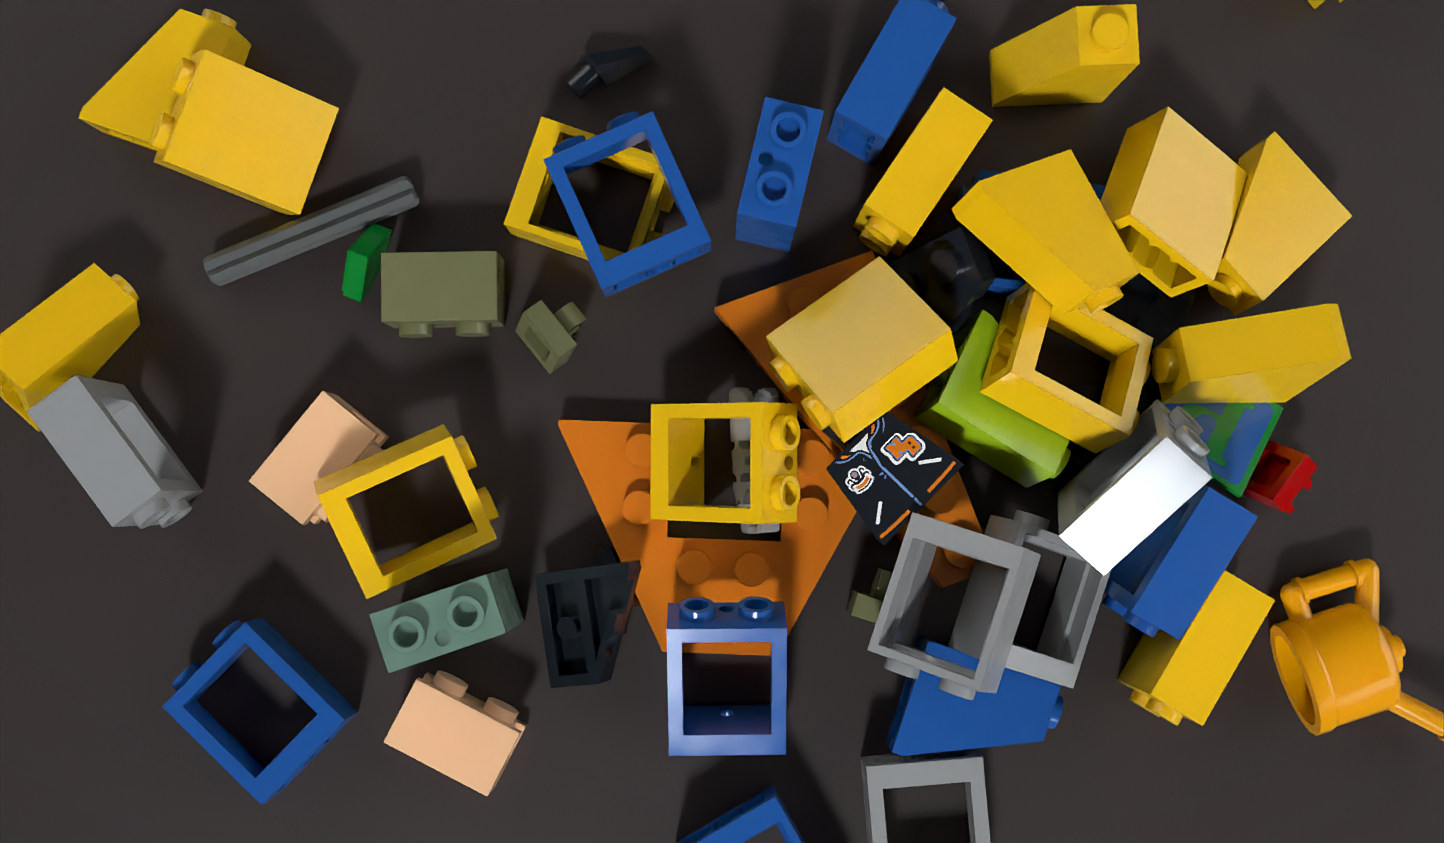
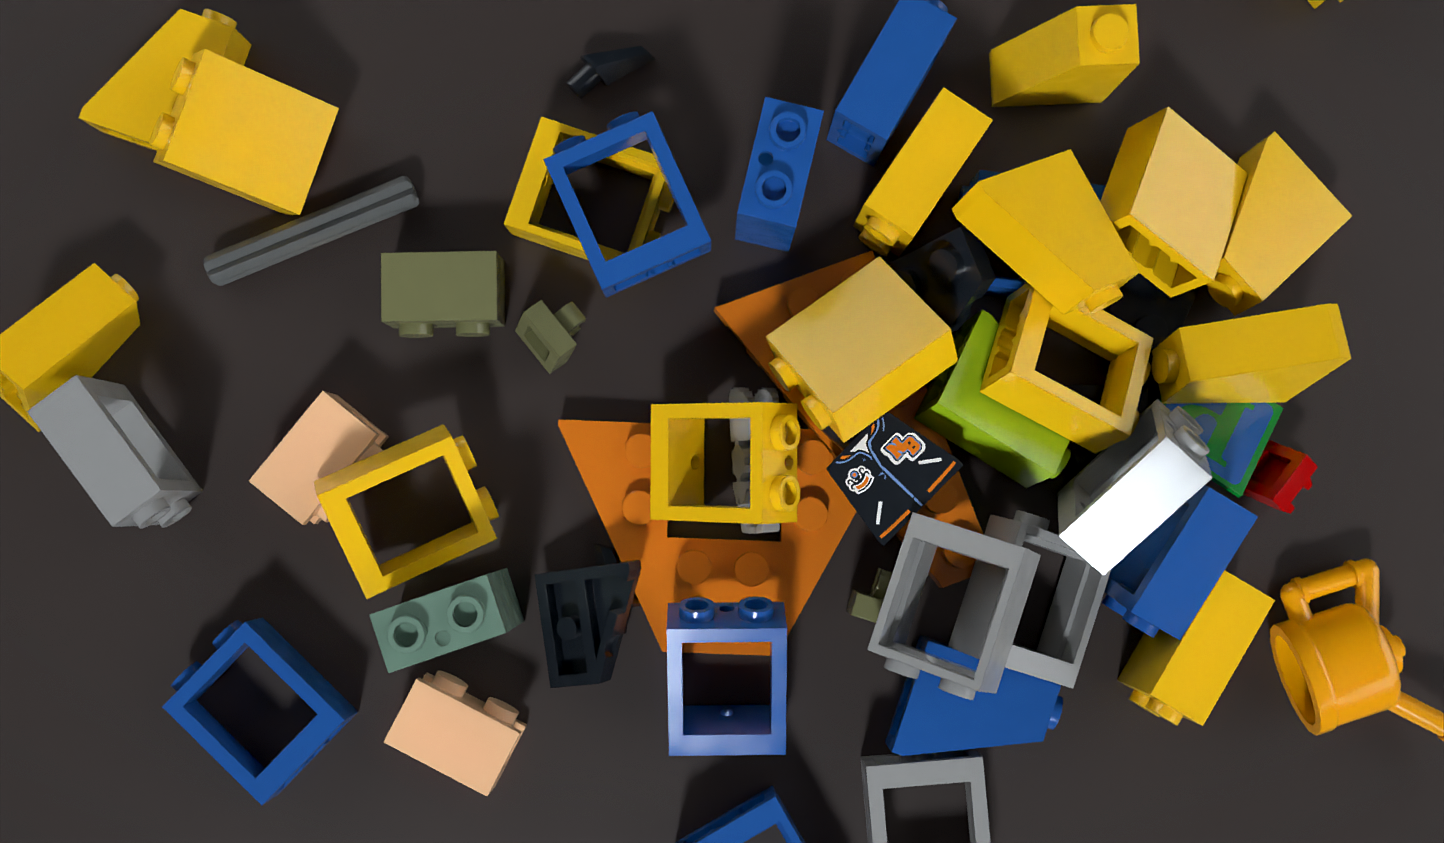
green tile [342,223,392,302] -> none

